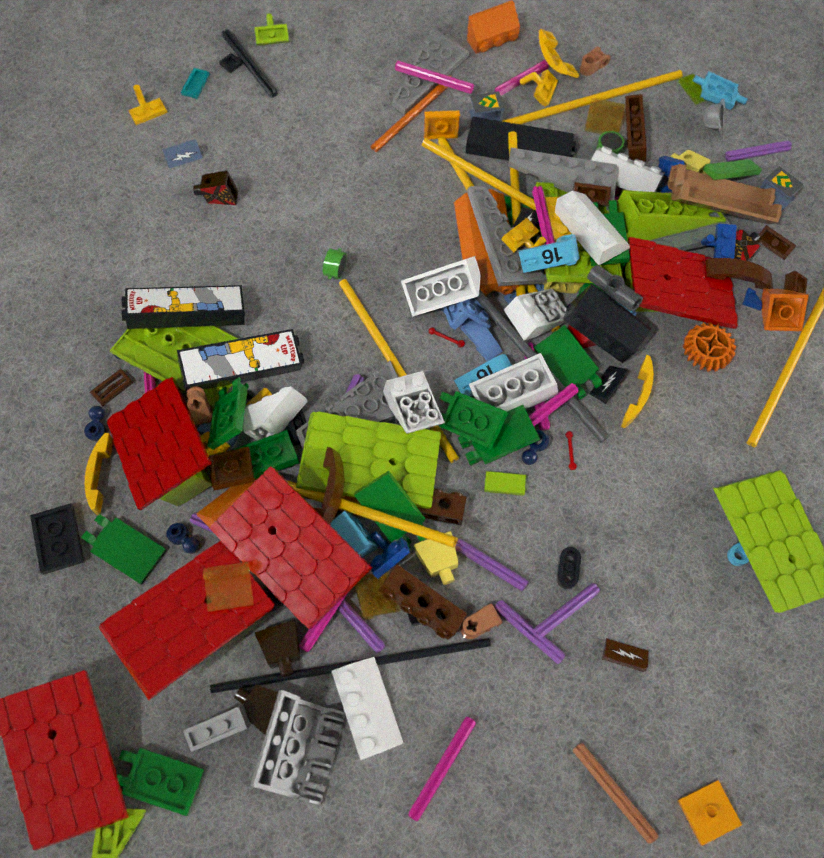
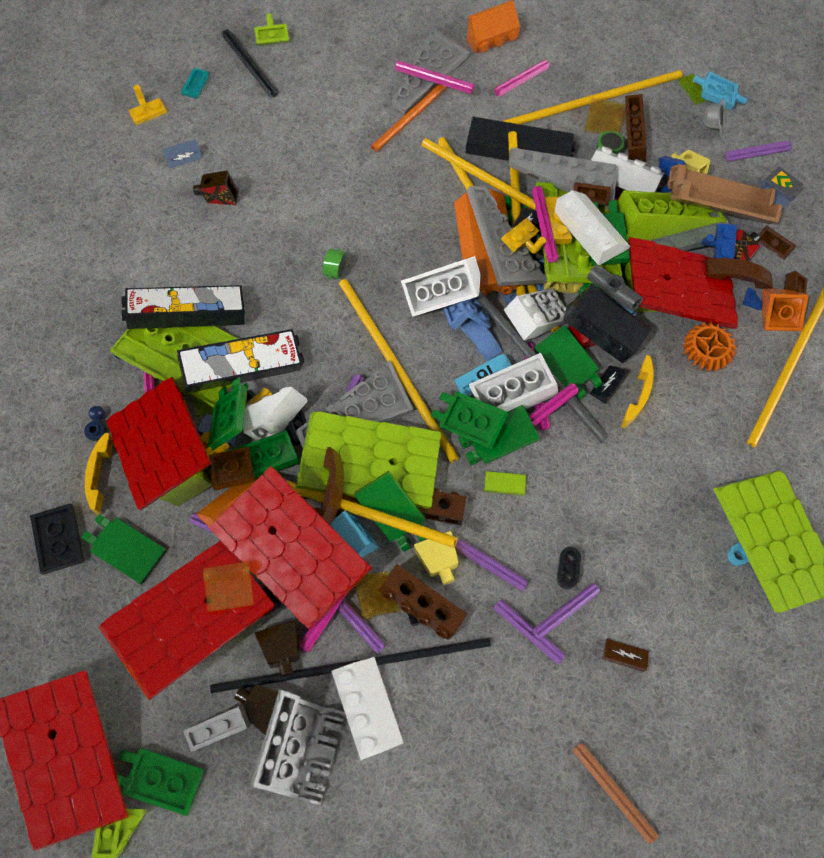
reddish brown tile [90,369,133,407] -> none
dark blue plate [166,523,199,554] -> none
nougat piece [187,386,213,426] -> none
black tile [219,53,243,73] -> none
blue plate [370,531,410,579] -> none
white slope [383,371,444,434] -> none
dark pink axle [408,717,476,821] -> none
light orange plate [424,110,460,139] -> none
red hinge [428,327,465,347] -> none
nougat piece [461,604,503,639] -> none
piece [469,91,505,121] -> none
medium azure door [519,234,580,273] -> none
yellow plate [520,69,558,106] -> none
dark blue plate [522,430,549,465] -> none
yellow slope [539,29,579,78] -> none
red hinge [565,431,577,470] -> none
nougat piece [579,46,611,76] -> none
light orange plate [677,780,742,846] -> none
bright green tile [703,159,762,180] -> none

